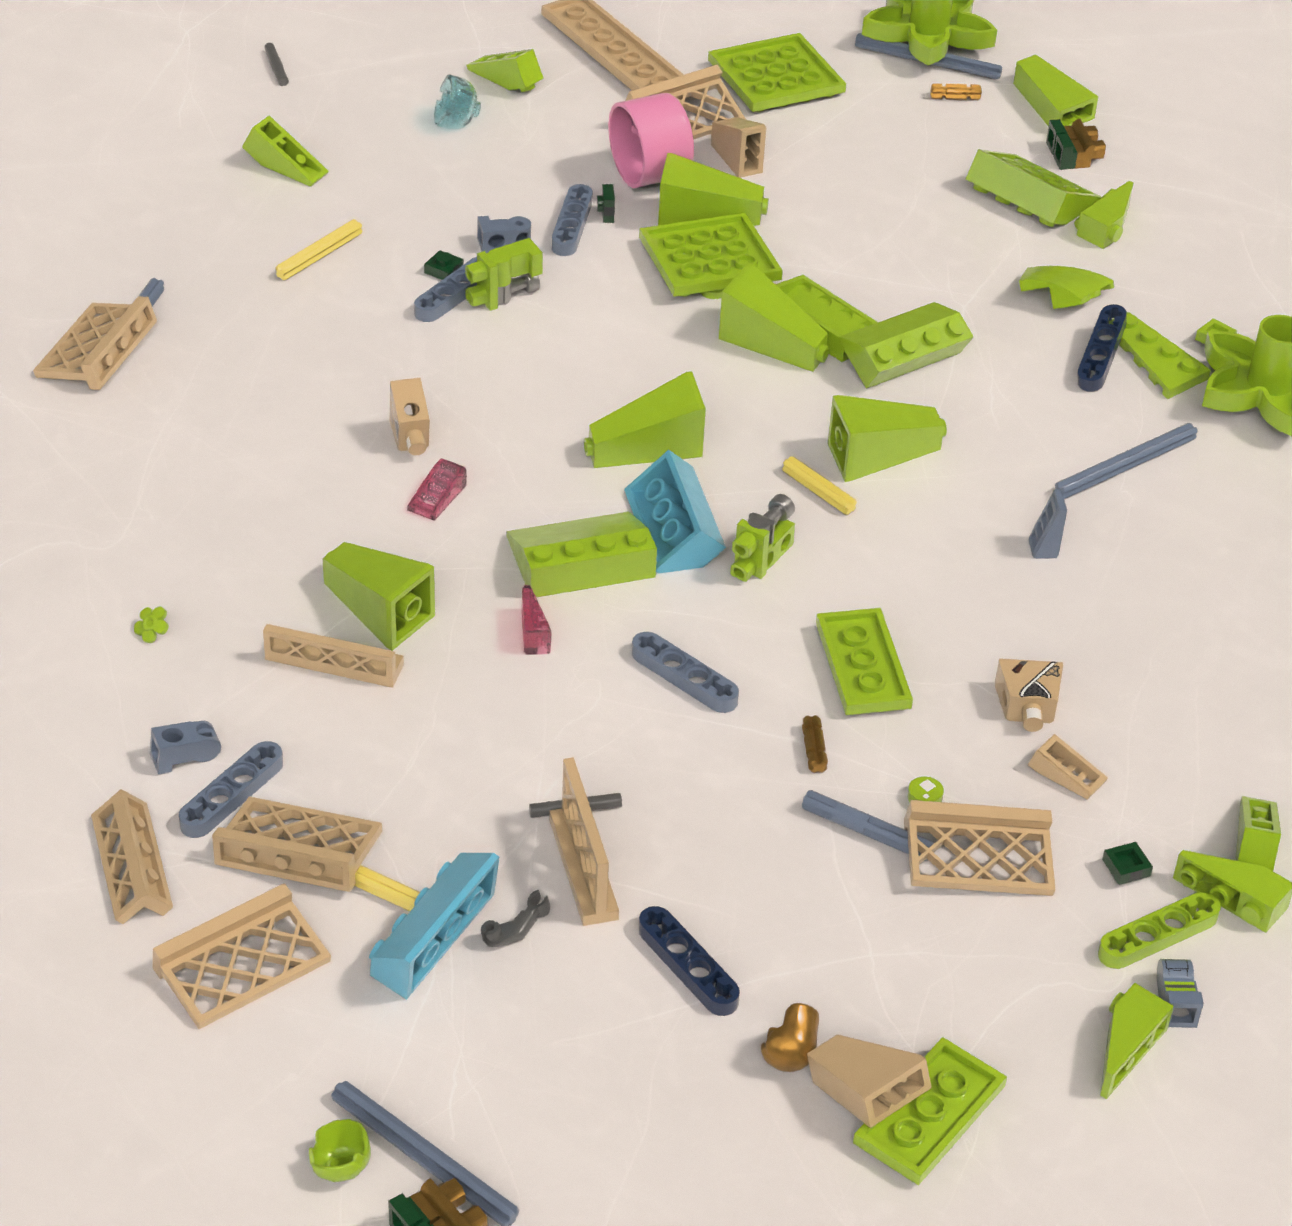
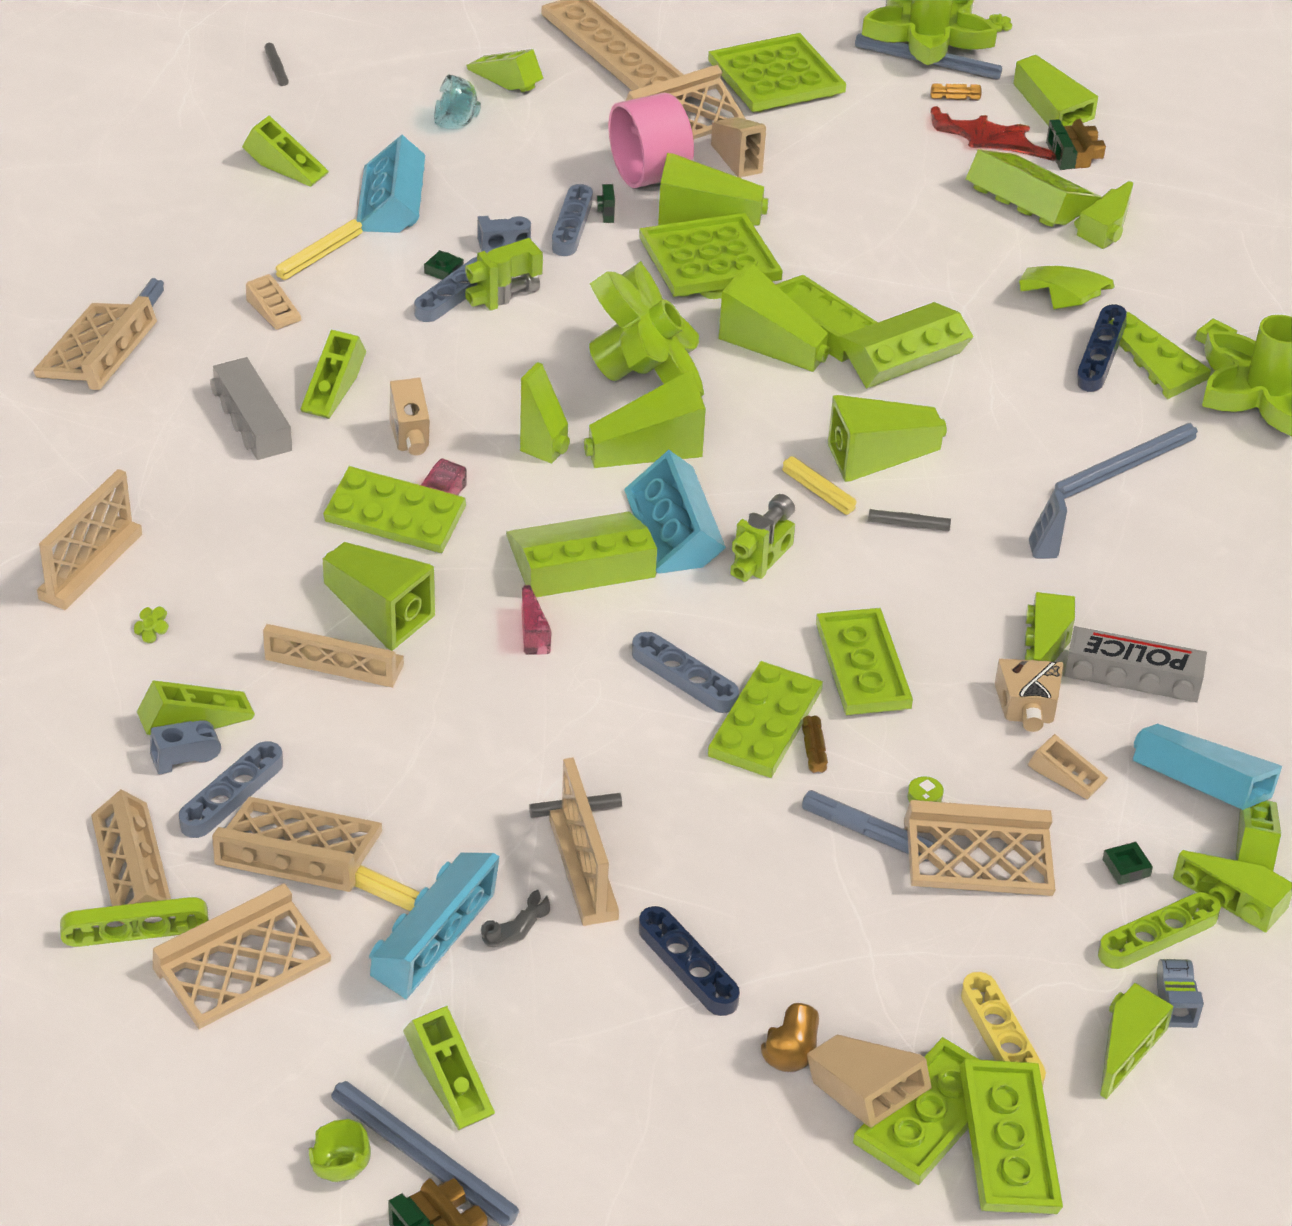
none -> tan fence [37,469,142,610]
none -> lime beam [60,897,209,947]
none -> lime slope [137,680,255,735]
none -> light grey brick [210,357,292,460]
none -> tan slope [246,274,301,330]
none -> lime slope [300,329,367,419]
none -> lime plate [323,466,466,554]
none -> medium azure slope [357,134,425,233]
none -> lime slope [403,1006,495,1130]
none -> lime slope [520,362,570,464]
none -> lime plant [589,261,704,396]
none -> lime plate [708,661,823,778]
none -> dark grey piece [868,509,951,531]
none -> clear red animal [930,106,1056,161]
none -> lime plate [959,1059,1063,1214]
none -> light yellow beam [961,972,1046,1086]
none -> lime plant [986,14,1013,32]
none -> lime slope [1025,592,1075,662]
none -> light grey brick [1064,626,1207,702]
none -> medium azure slope [1133,724,1282,810]

